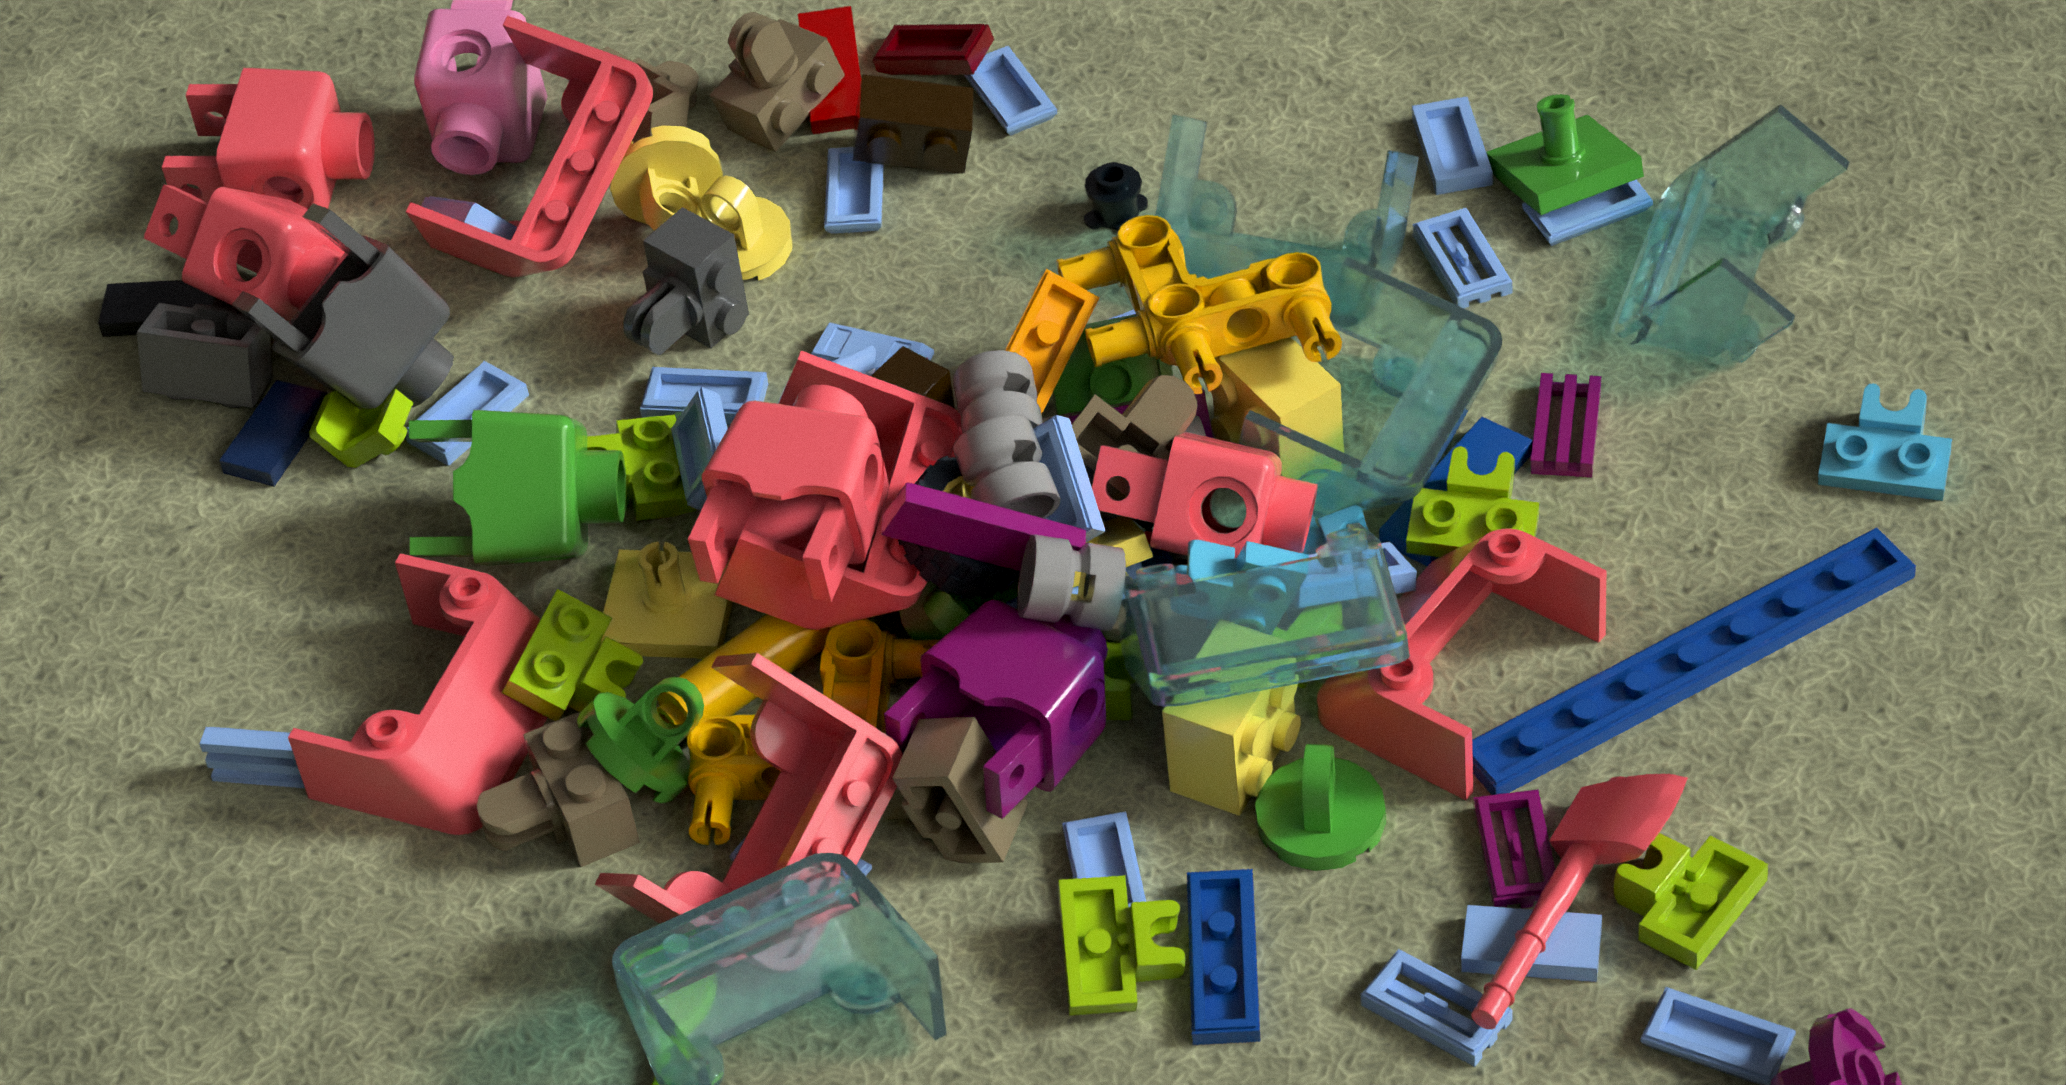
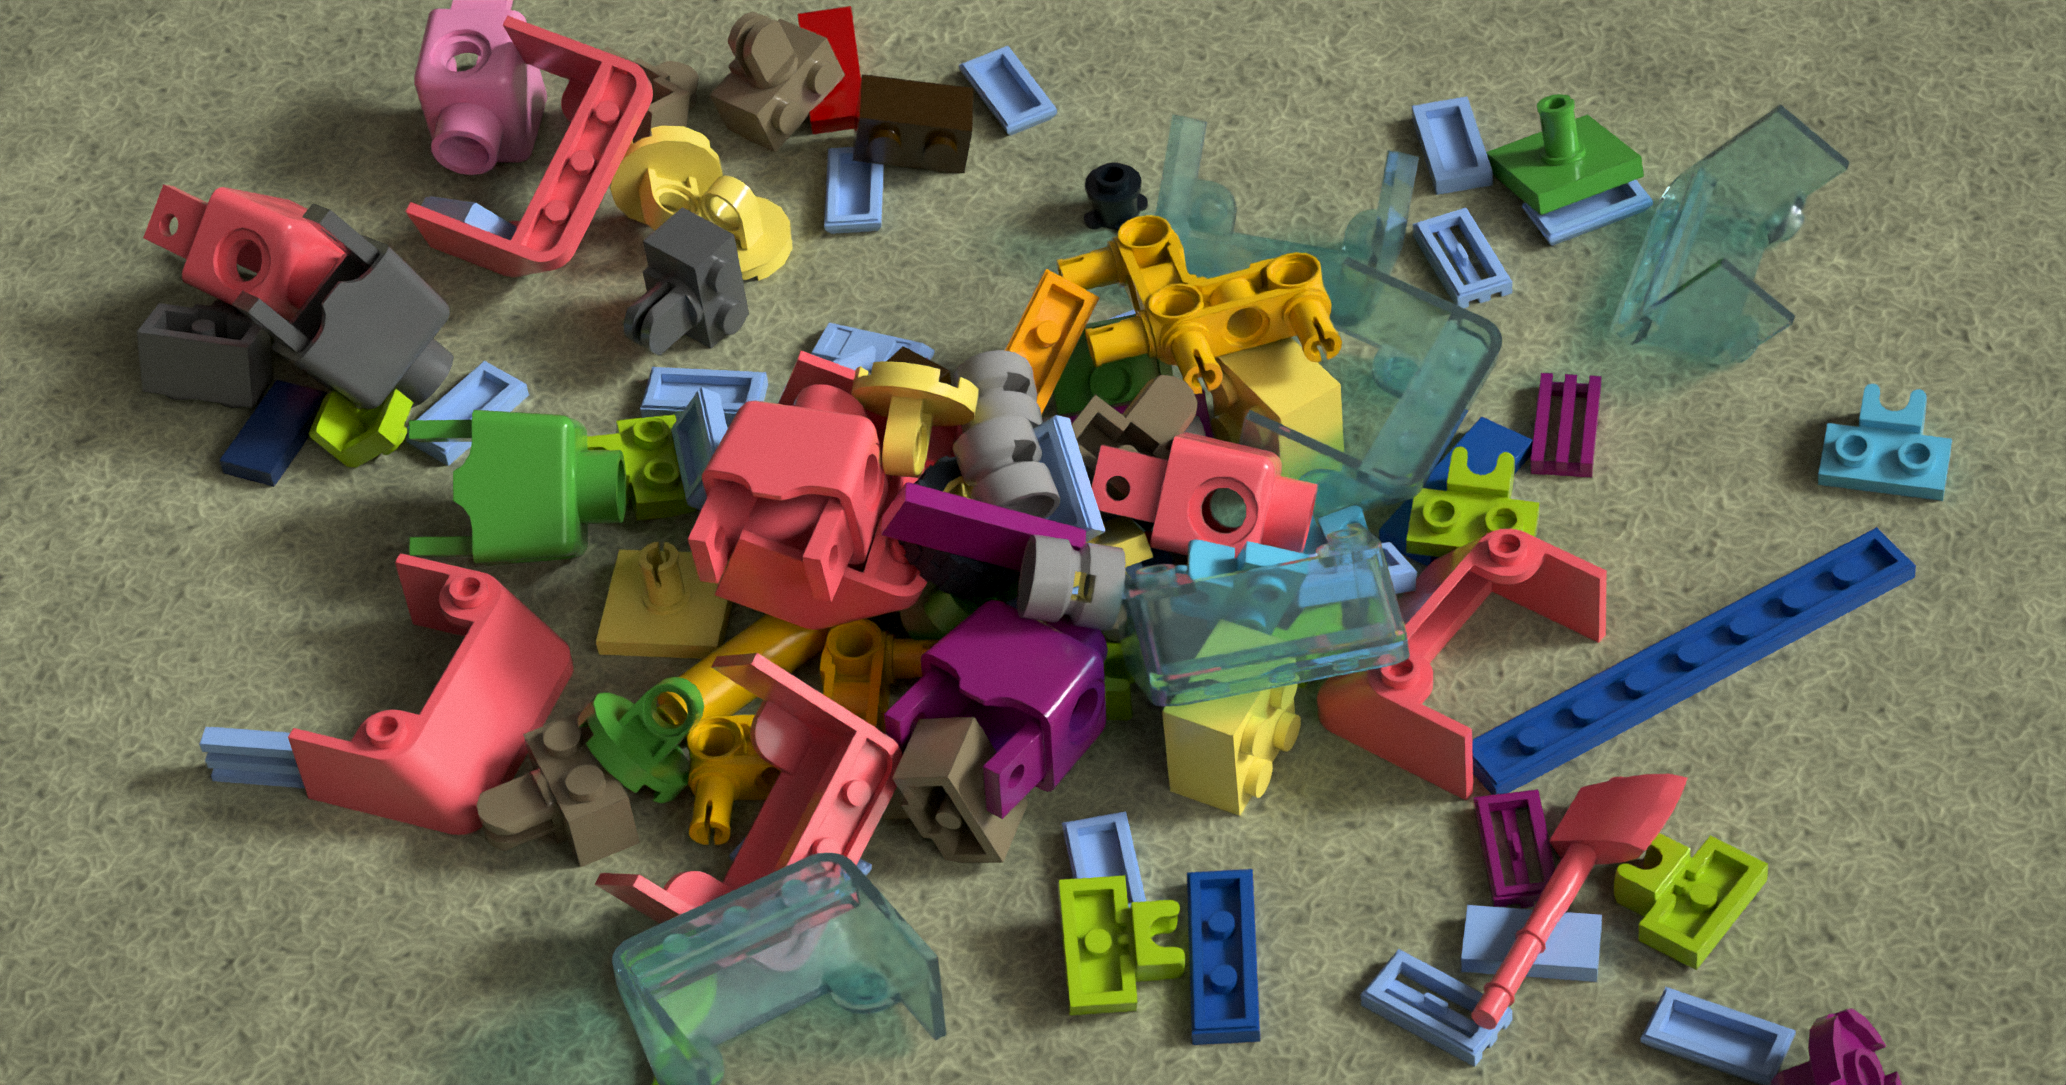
black tile [98,280,218,337] -> none
coral piece [162,68,375,209] -> none
lime plate [502,589,643,721] -> none
dark red tile [872,24,995,75] -> none
bright green tile [1255,744,1386,871] -> none
none -> light yellow tile [851,361,978,478]

